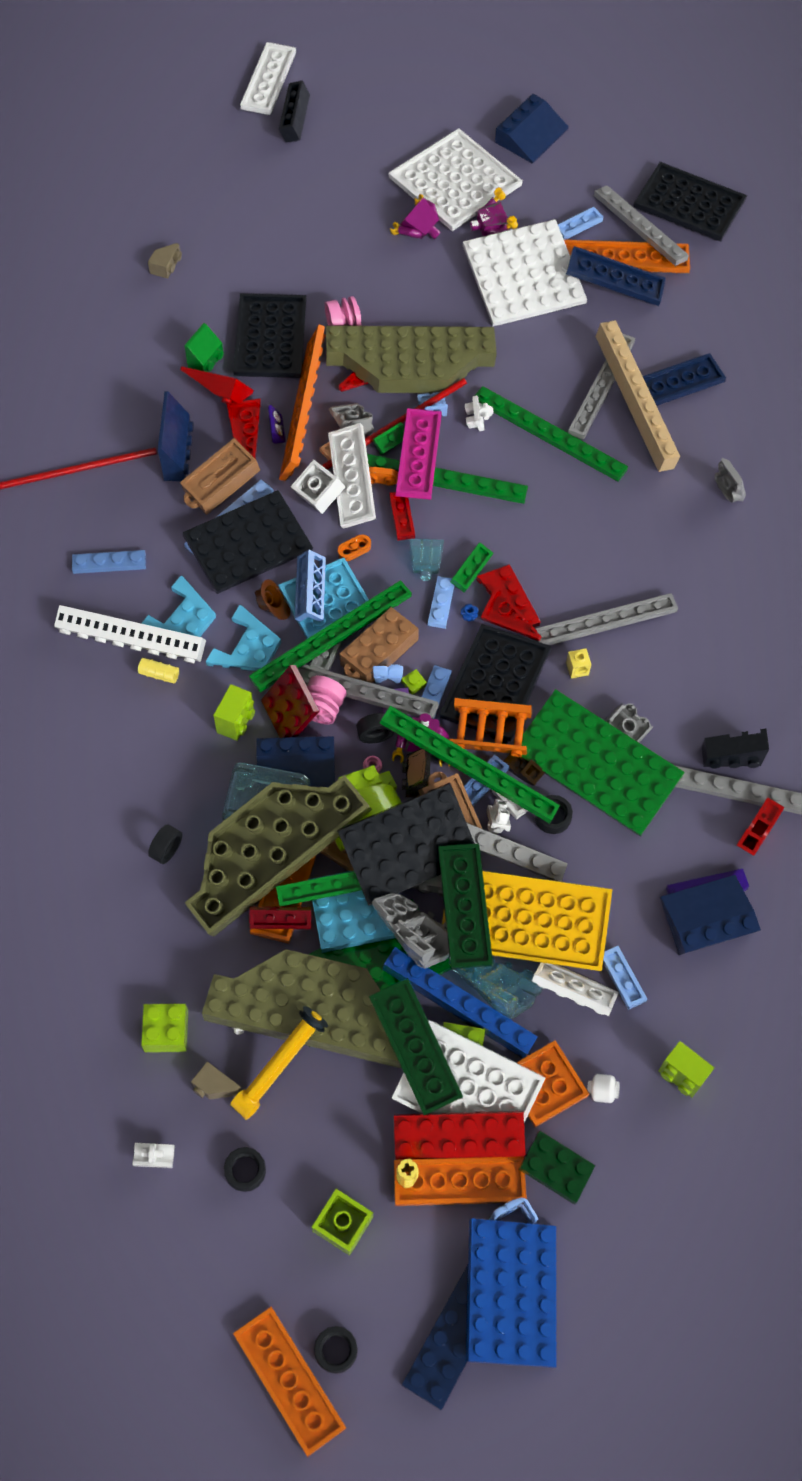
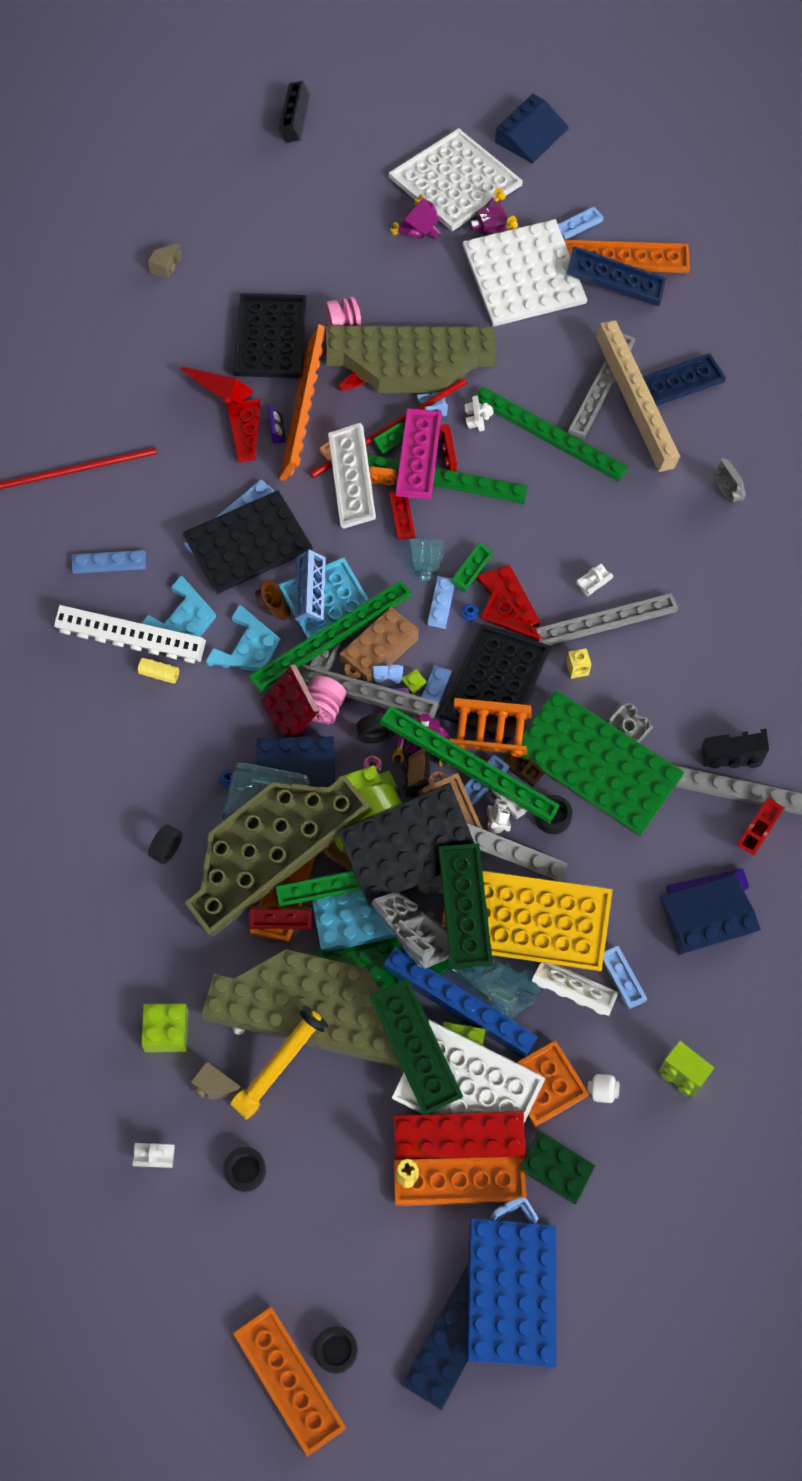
dark blue slope [158,391,194,481] -> none
medium nougat piece [180,438,261,515] -> none
green slope [184,323,224,372] -> none
lime brick [214,684,255,741] -> none
white plate [240,42,296,115] -> none
white brick [291,460,345,514] -> none
lime brick [312,1189,373,1256] -> none
light grey slope [329,403,374,436] -> none
orange plate [338,535,371,561] -> none
light grey plate [594,185,689,266] -> none
black plate [633,162,747,242] -> none
none -> blue plate [219,770,238,788]
none -> red plate [439,424,457,472]
none -> white hips [576,564,613,596]

